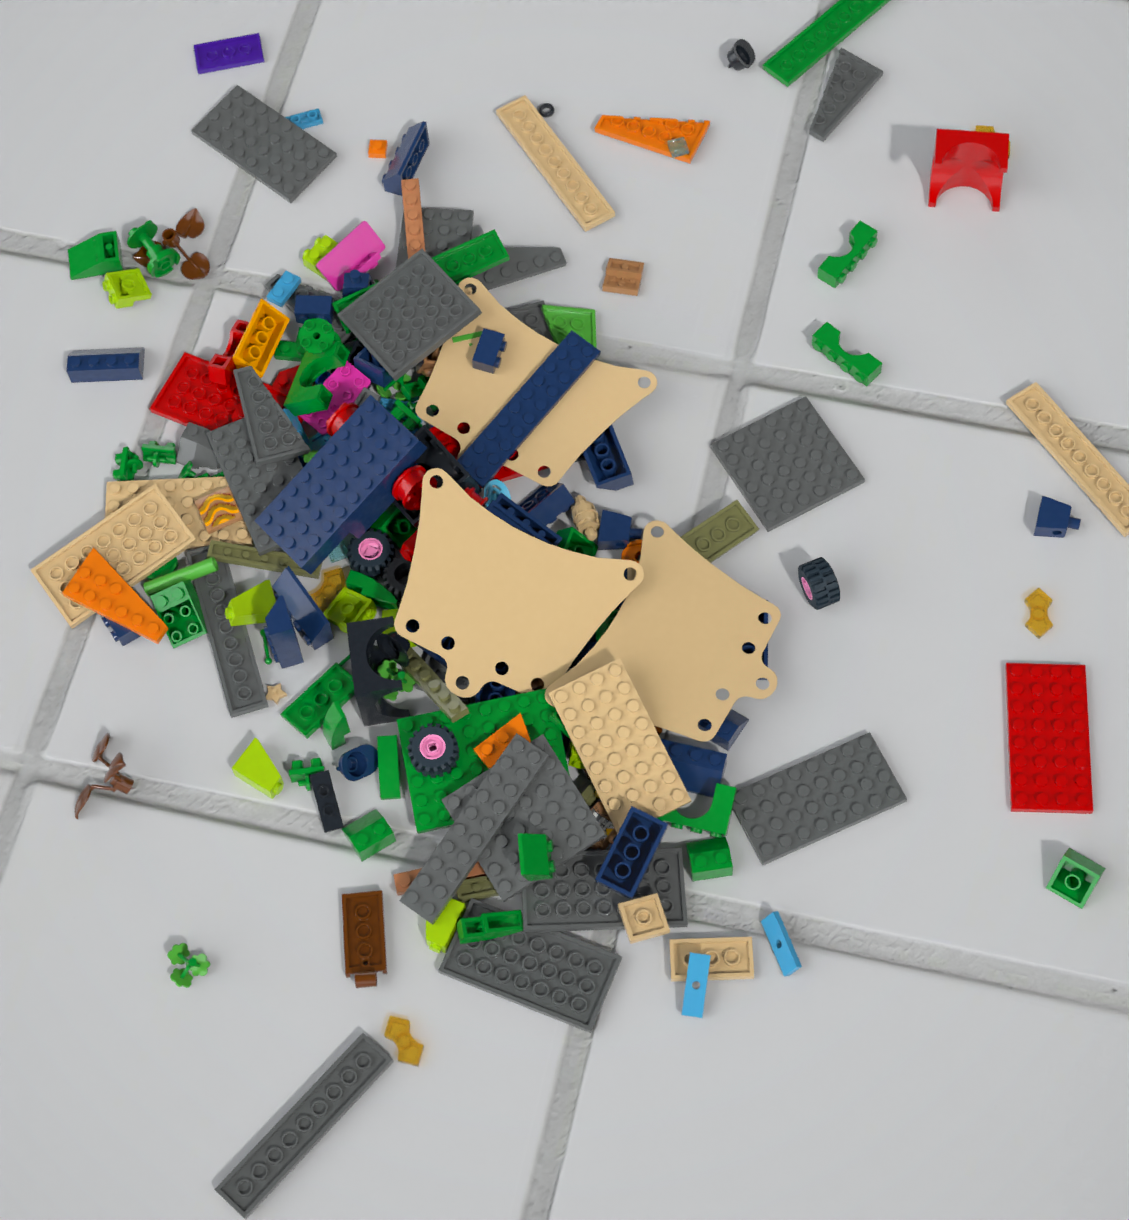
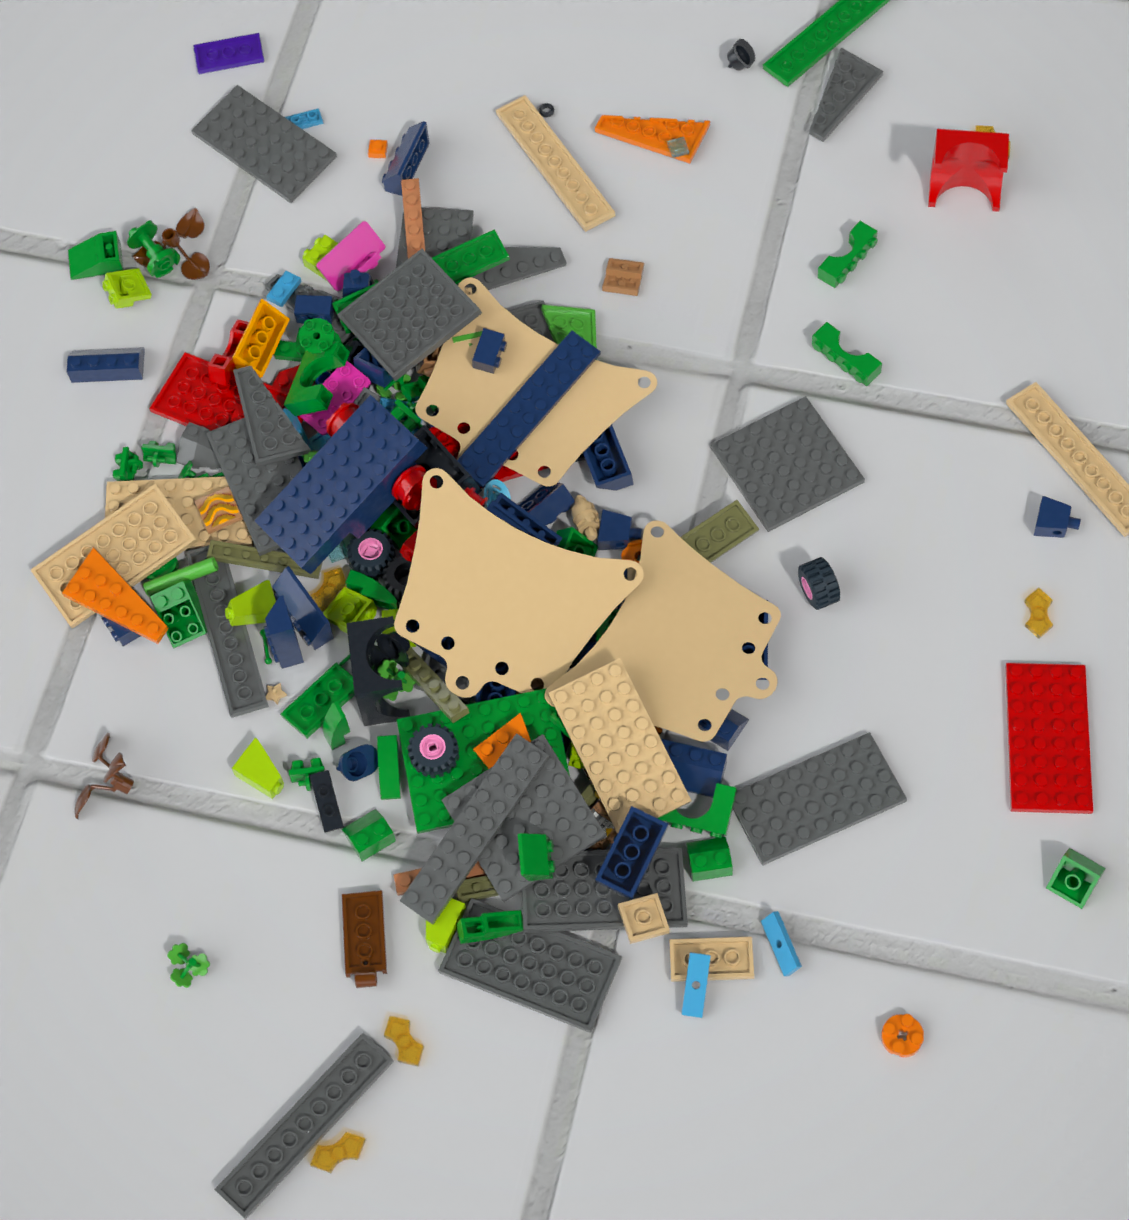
none -> clear yellow tile [310,1132,366,1173]
none -> orange plate [881,1014,924,1058]

